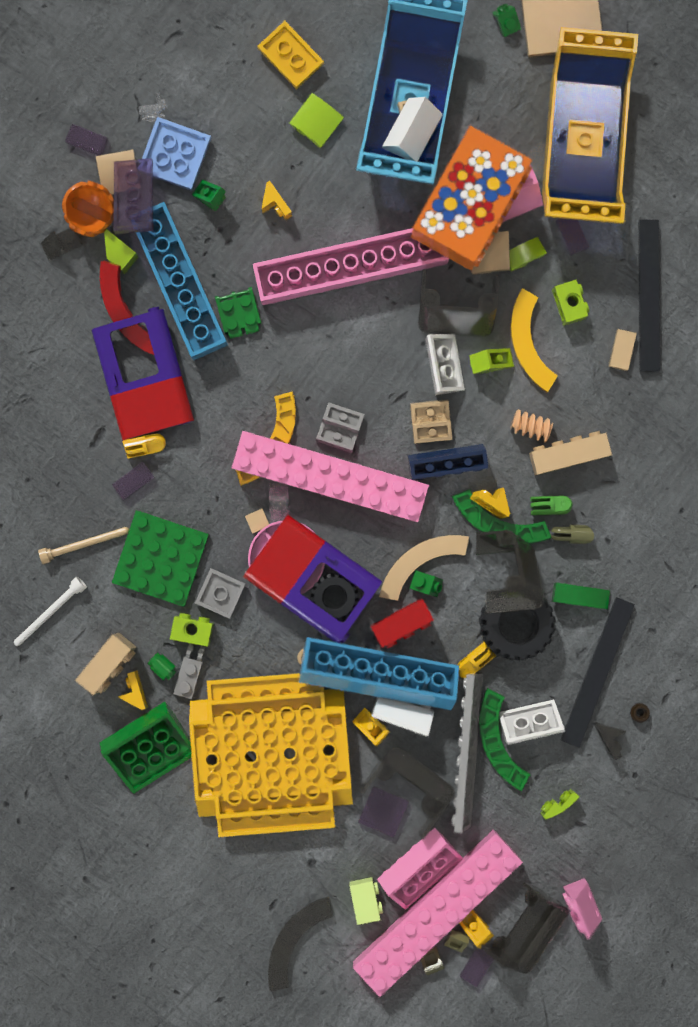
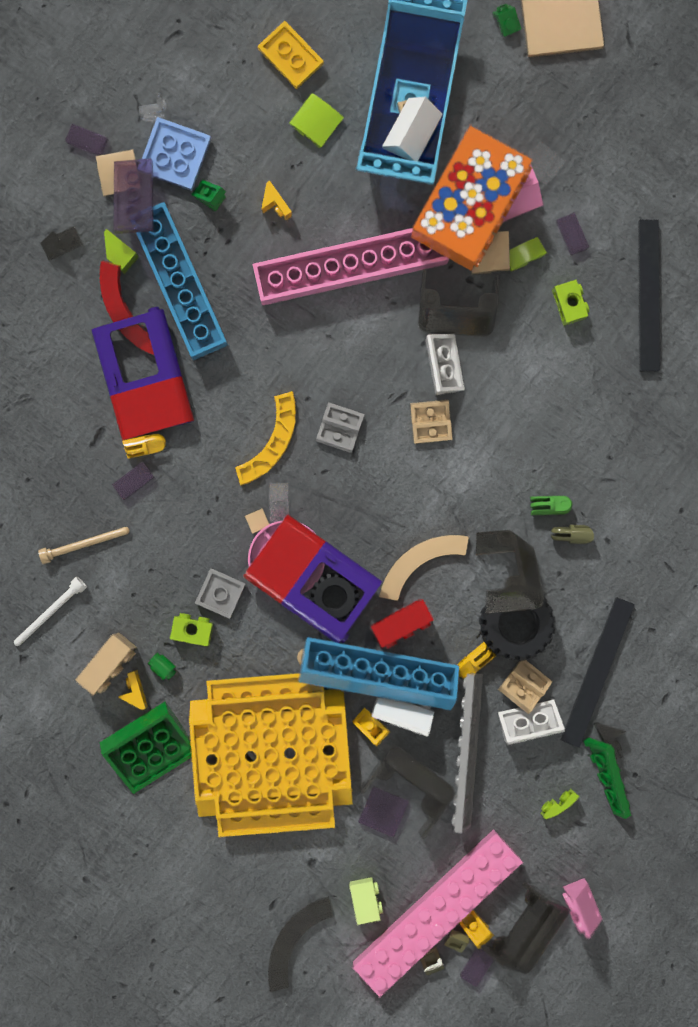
orange piece [62,181,116,237] -> none
green plate [112,510,209,607] -> none
light grey hinge [173,643,205,699] -> none
green plate [215,287,261,339] -> none
bright pink brick [232,431,429,522] -> none
bright pink slope [377,828,463,910] -> none
dark blue brick [407,444,488,480] -> none
green bracket [410,571,443,597] -> none
green tile [452,489,551,544] -> none
lime slope [469,348,514,374] -> none
yellow slope [470,488,510,519] -> none
green tile [479,688,530,792] -> none
yellow tile [510,288,558,392] -> none
light nougat piece [510,409,553,443] -> none
tan brick [529,431,612,475] -> none
window [542,27,638,224] -> none
green slope [551,583,610,609] -> none
tan tile [608,329,637,371] -> none
dark brown plate [630,703,650,723] -> none
none -> tan slope [498,660,552,714]
none -> green wing [583,738,631,819]

